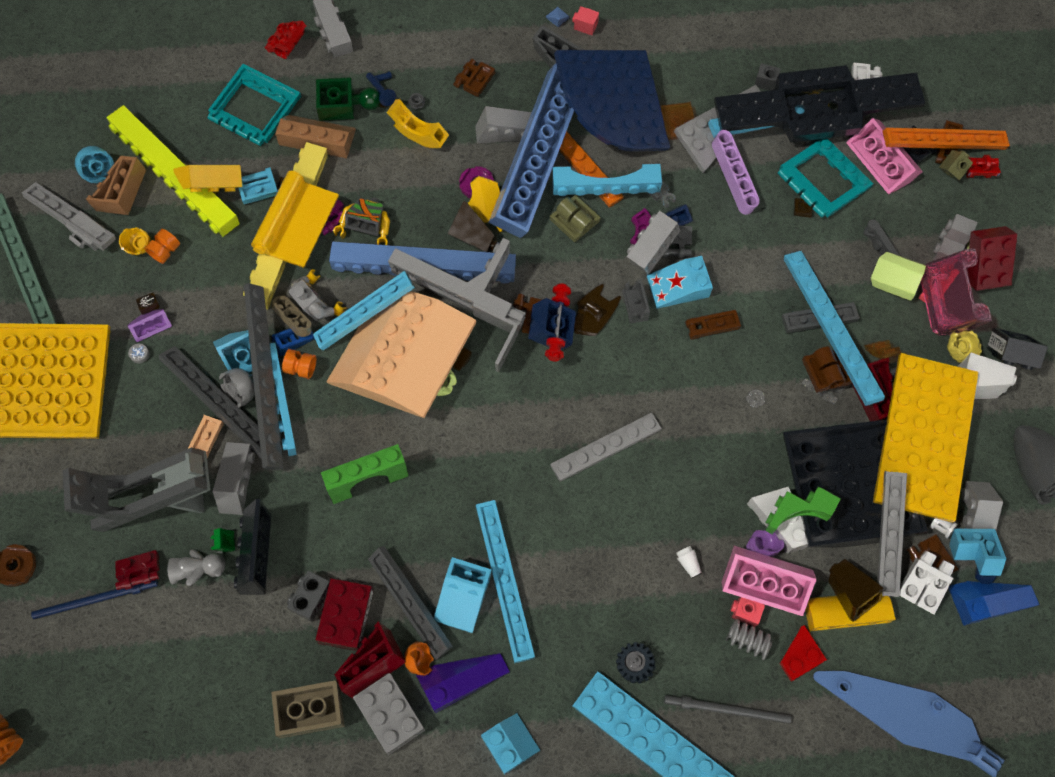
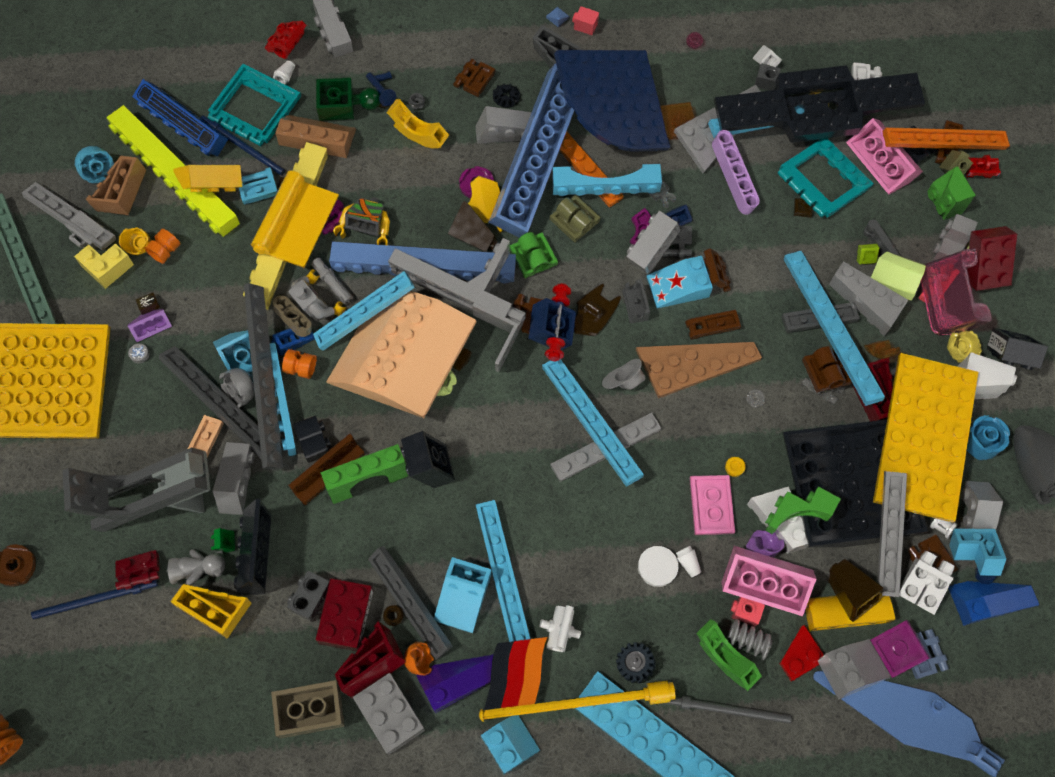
none -> light yellow brick [74,244,134,289]
none -> brick [132,79,228,156]
none -> yellow wedge [171,584,252,639]
none -> dark blue bar [200,115,285,176]
none -> white cone [273,61,295,84]
none -> reddish brown fence [288,434,365,506]
none -> black brick [293,416,332,462]
none -> light grey pin [311,257,354,305]
none -> dark brown plate [383,605,404,626]
none -> black brick [401,431,455,488]
none -> flag [479,637,675,722]
none -> black gear [493,83,520,108]
none -> bright green plate [510,232,558,278]
none -> white pin [539,605,581,652]
none -> medium azure plate [542,359,643,487]
none -> light grey piece [602,359,646,390]
none -> medium nougat wing [636,342,762,399]
none -> white tile [638,546,678,587]
none -> clear pink plate [686,32,703,49]
none -> bright pink tile [690,475,735,535]
none -> bright green arch [696,619,762,691]
none -> reddish brown plate [704,248,731,292]
none -> yellow tile [725,457,745,477]
none -> white panel [753,45,782,67]
none -> light grey slope [818,639,891,700]
none -> light grey wedge [829,261,908,336]
none -> lime tile [857,244,879,264]
none -> magenta plate [870,620,930,678]
none -> sand blue plate [912,629,949,679]
none -> bright green slope [927,166,976,220]
none -> dark azure brick [967,415,1010,460]

